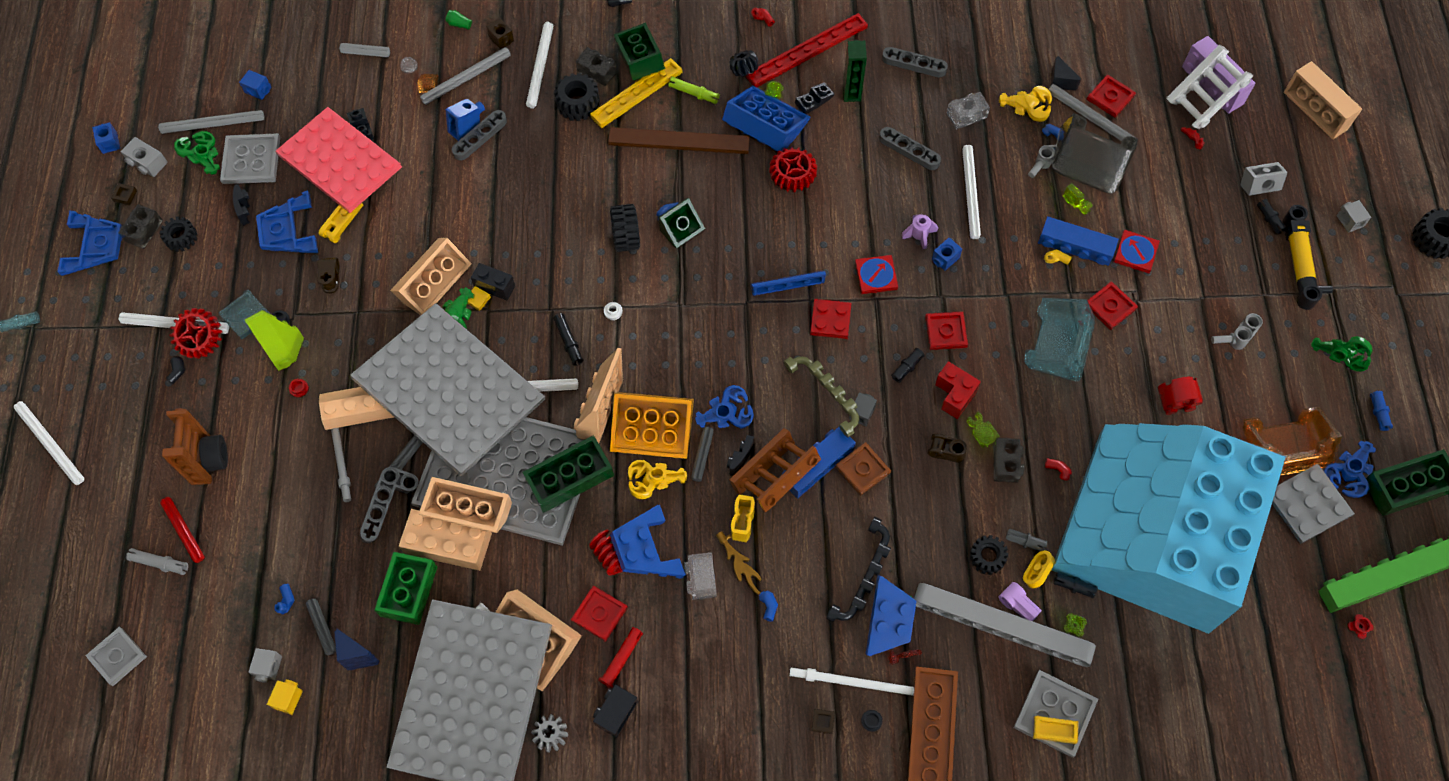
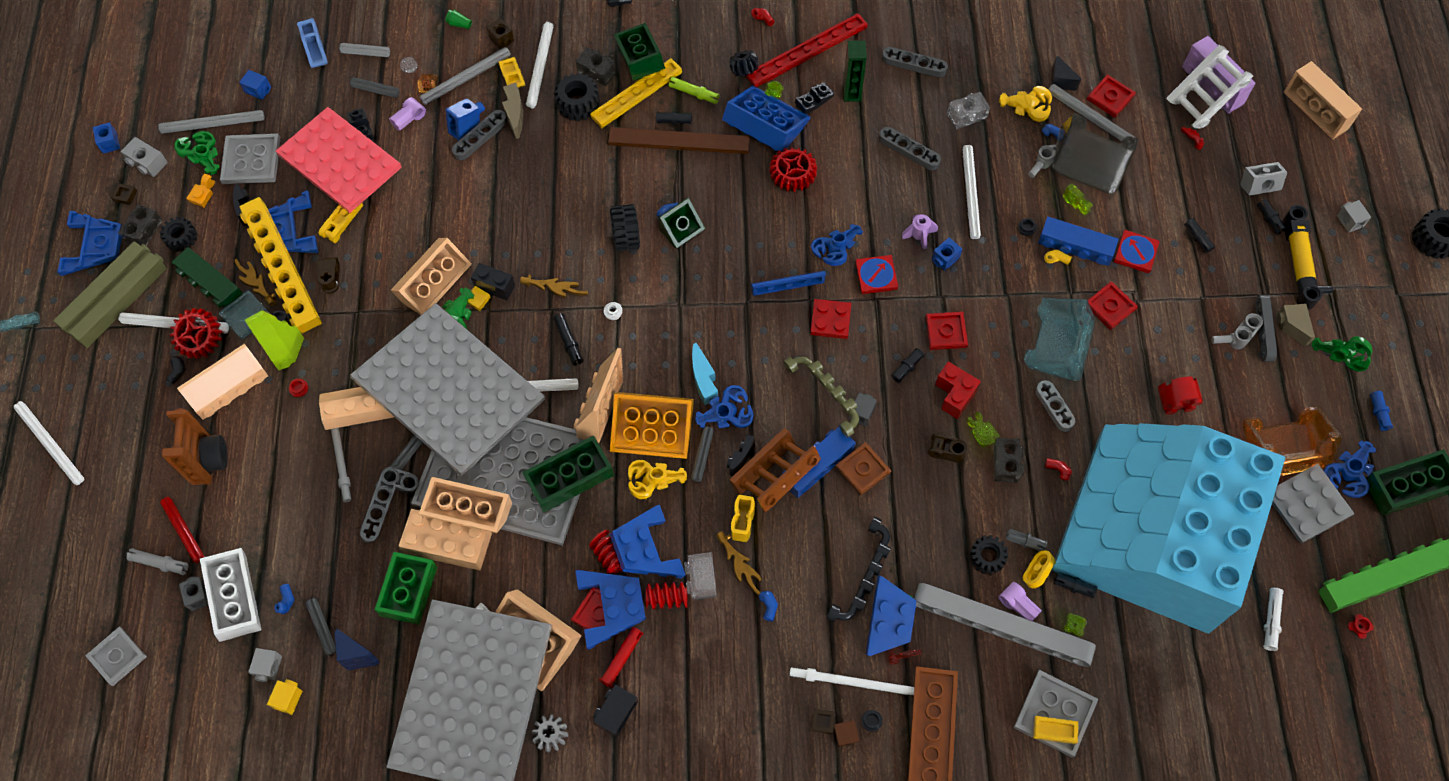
none -> olive brick [53,241,167,348]
none -> dark green brick [172,247,244,311]
none -> light nougat slope [177,344,268,420]
none -> dark grey brick [179,577,209,611]
none -> light orange plate [186,174,215,207]
none -> white brick [200,548,261,642]
none -> pearl gold piece [235,259,276,306]
none -> yellow brick [239,197,323,333]
none -> medium blue slope [297,18,328,68]
none -> dark grey axle [350,77,400,98]
none -> lavender piece [389,97,426,130]
none -> yellow slope [499,57,525,88]
none -> dark tan slope [502,83,523,139]
none -> pearl gold piece [520,274,588,298]
none -> blue wing [576,570,646,650]
none -> red piece [646,582,688,609]
none -> black pin [656,111,692,125]
none -> medium azure slope [692,343,718,406]
none -> blue animal [811,224,863,266]
none -> reddish brown tile [834,720,860,747]
none -> black plate [1018,218,1037,236]
none -> light grey beam [1035,380,1075,432]
none -> black pin [1184,218,1216,254]
none -> dark grey beam [1255,294,1277,362]
none -> white pin [1264,588,1284,651]
none -> dark tan slope [1277,304,1315,346]

